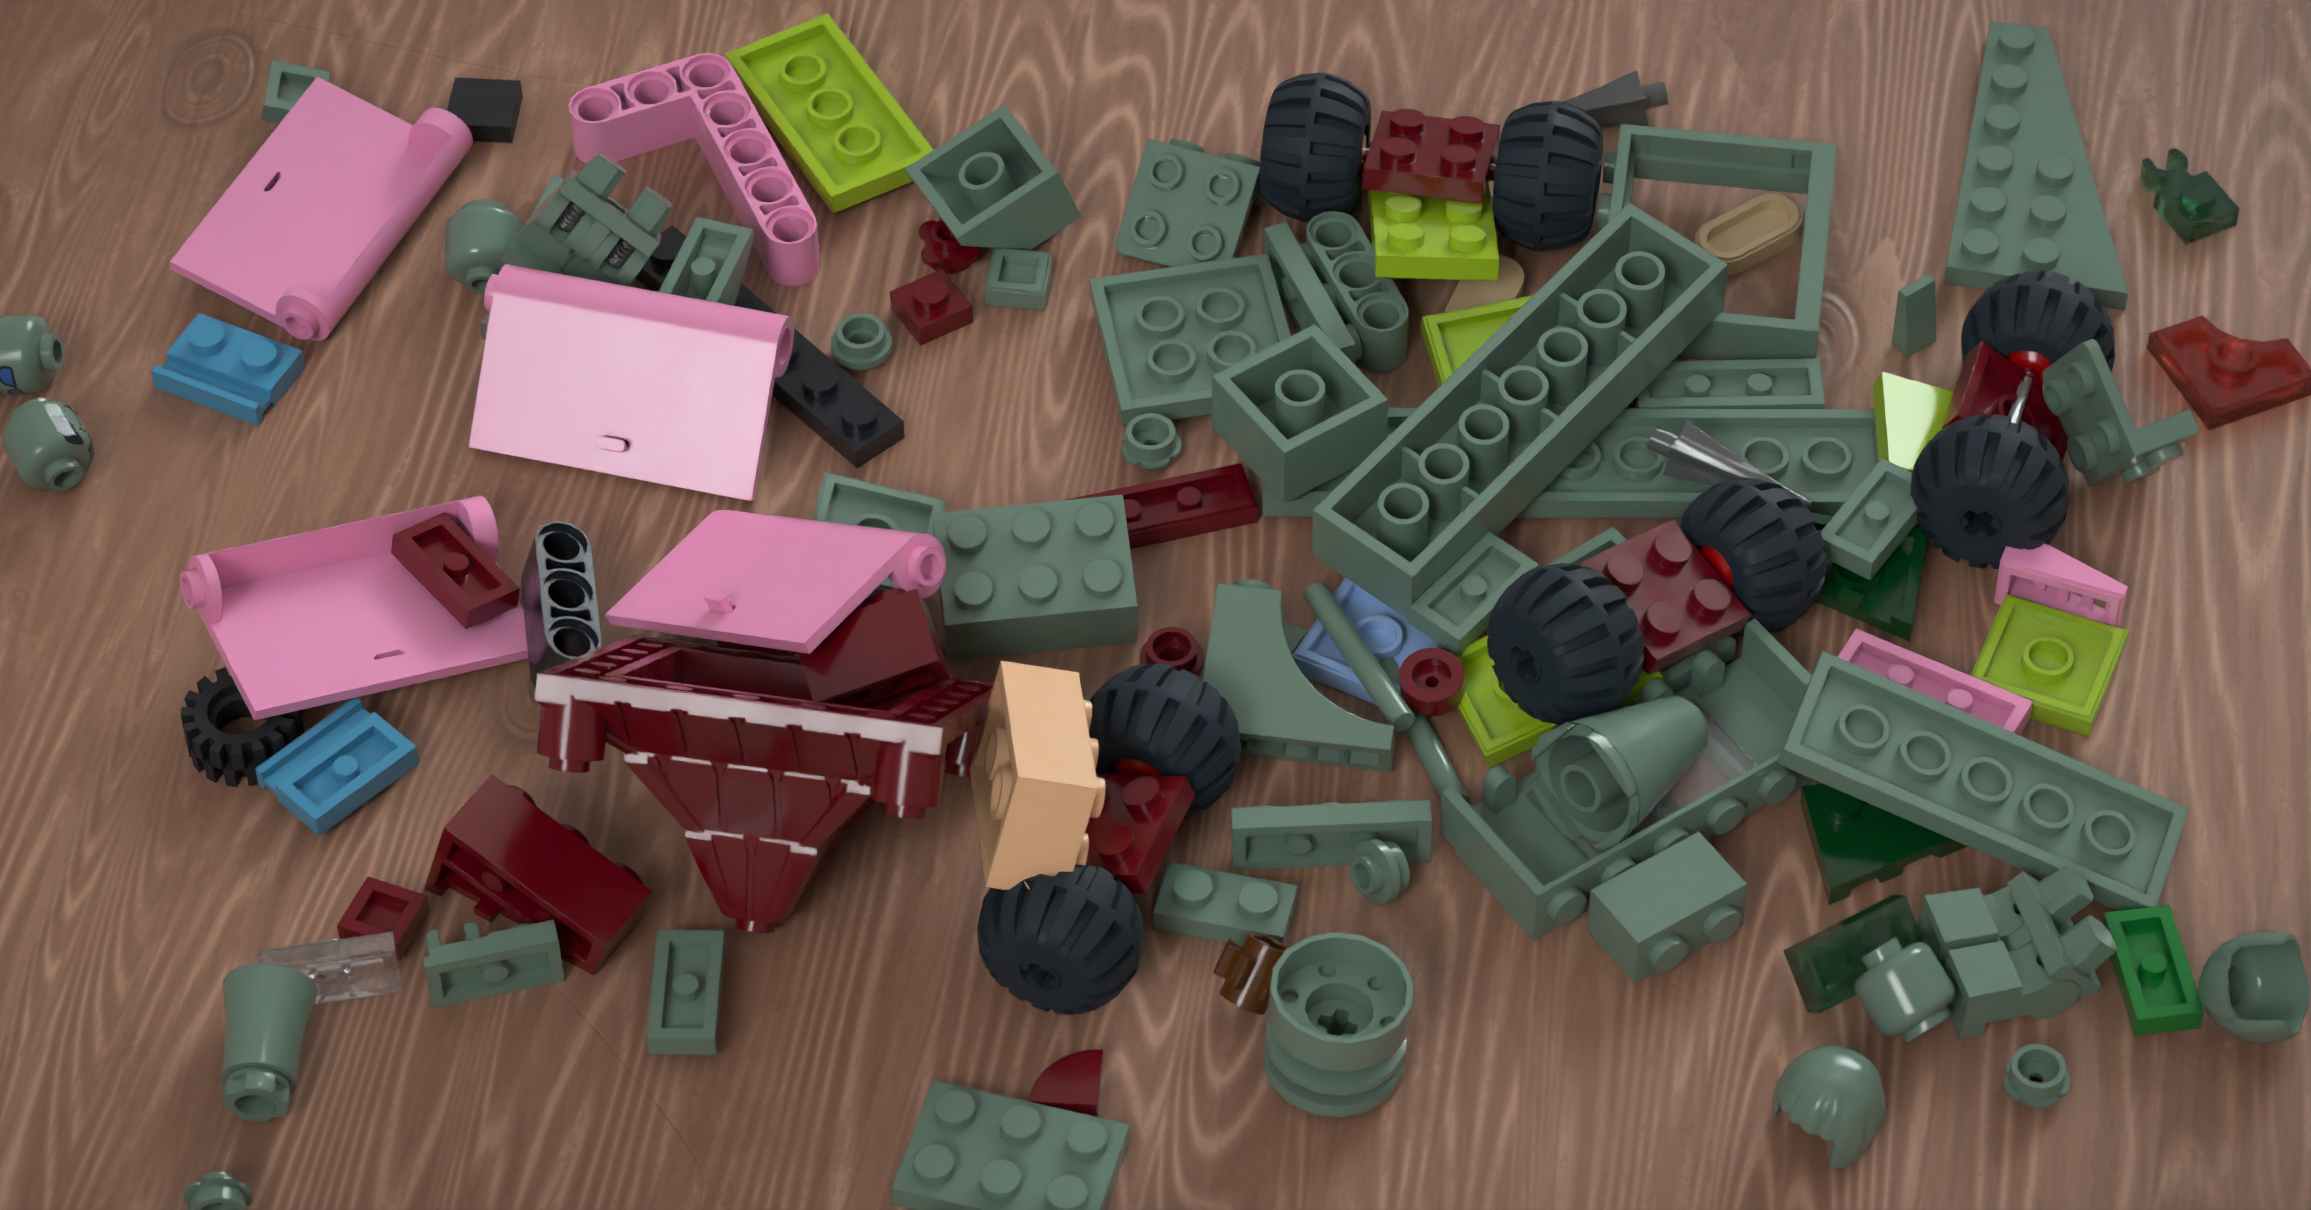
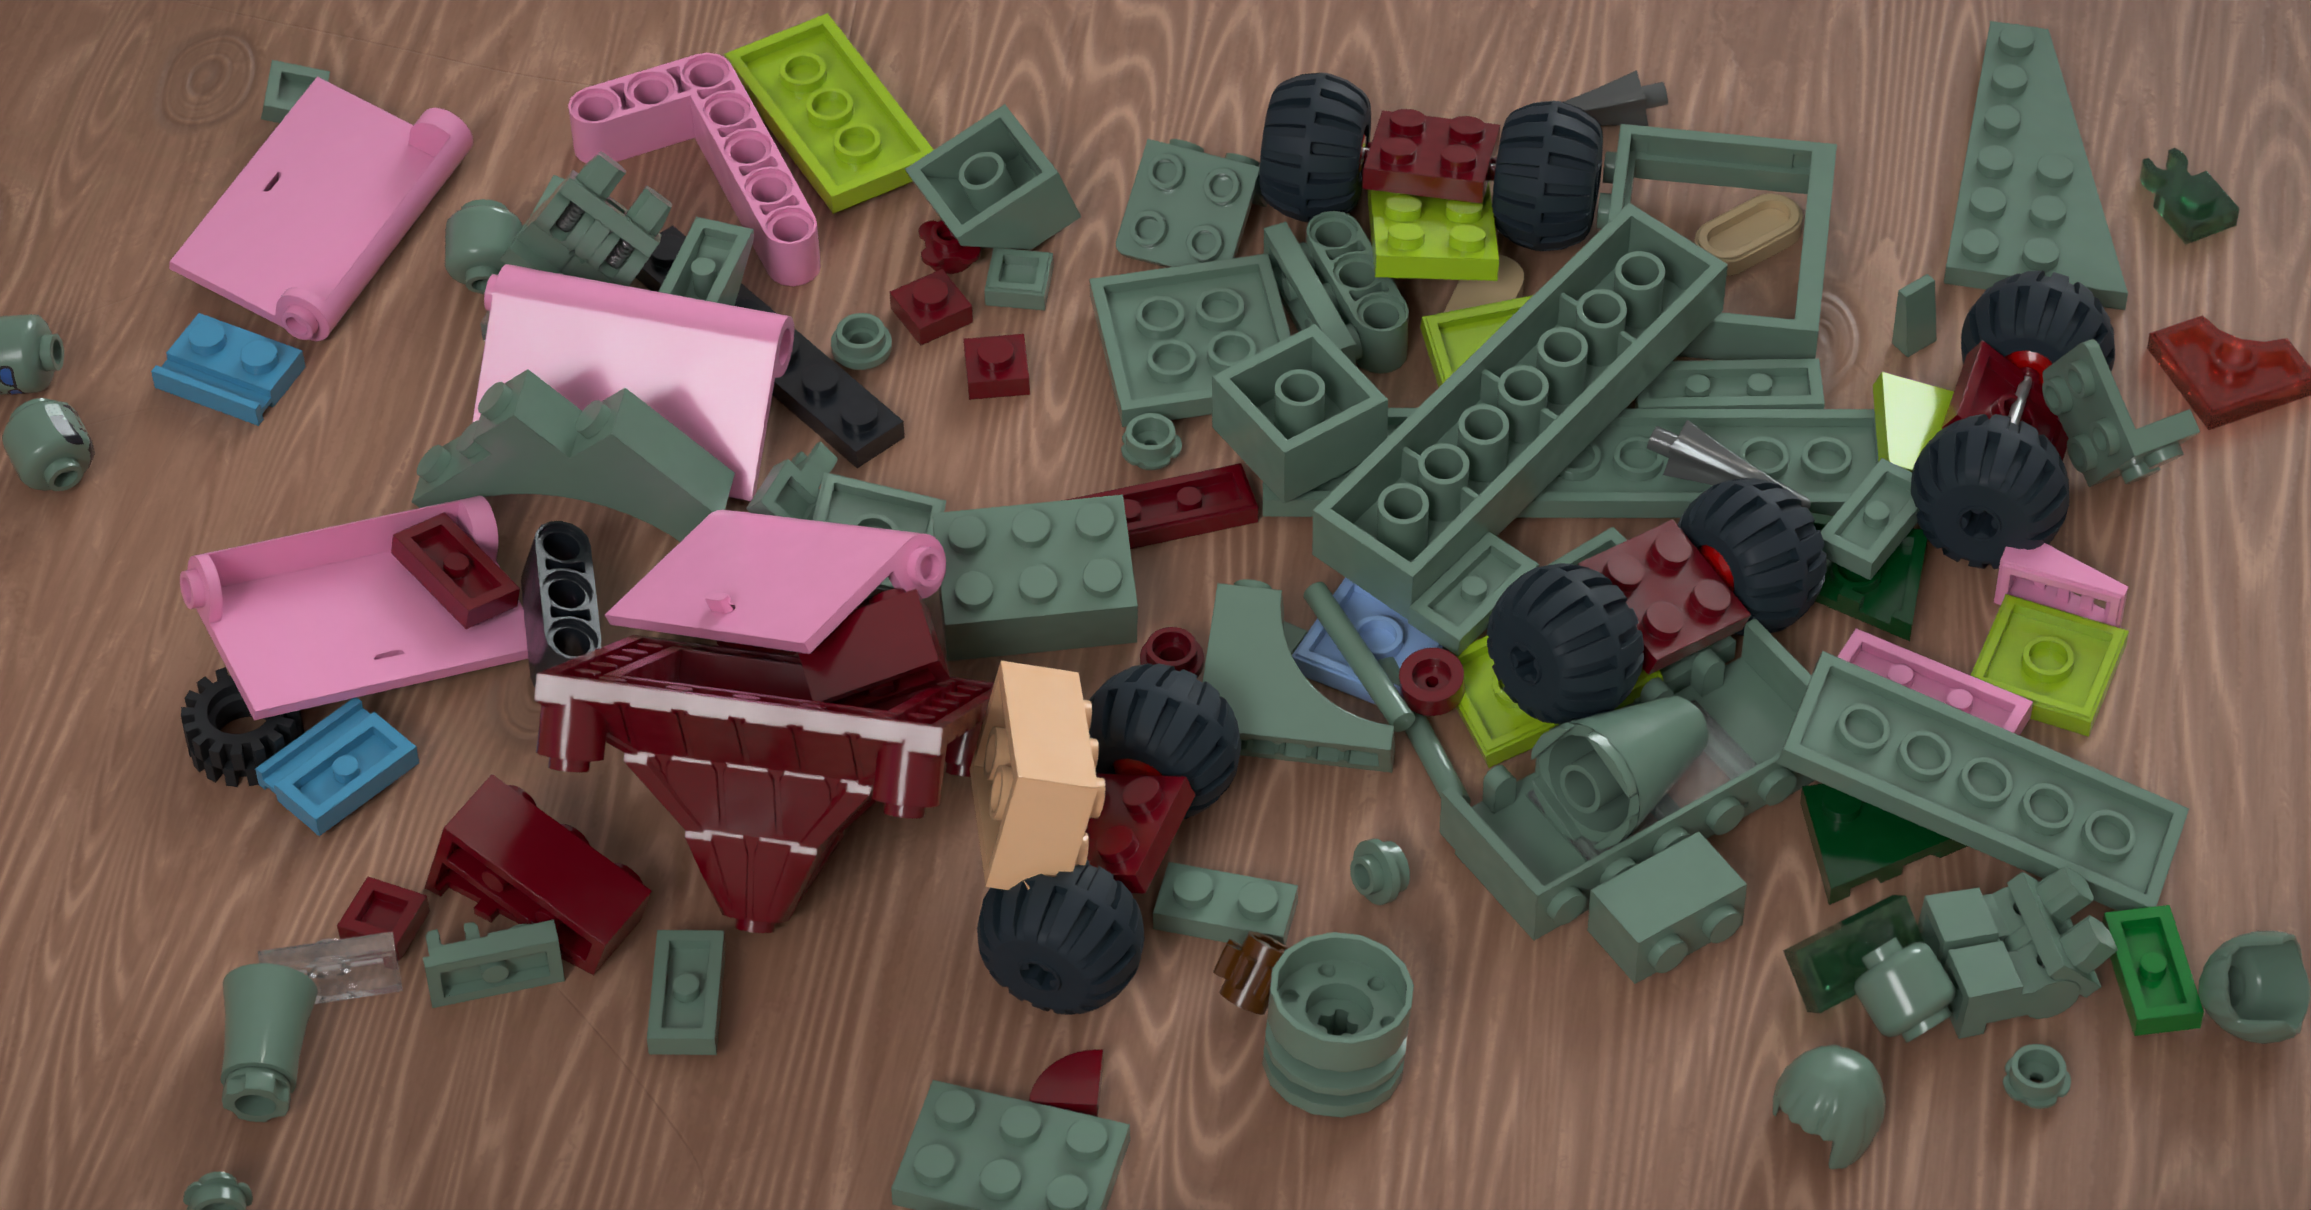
black piece [447,77,523,143] -> none
sand green plate [1231,799,1432,870] -> none
none -> sand green arch [412,369,735,542]
none -> sand green plate [746,441,838,520]
none -> dark red plate [963,334,1030,400]

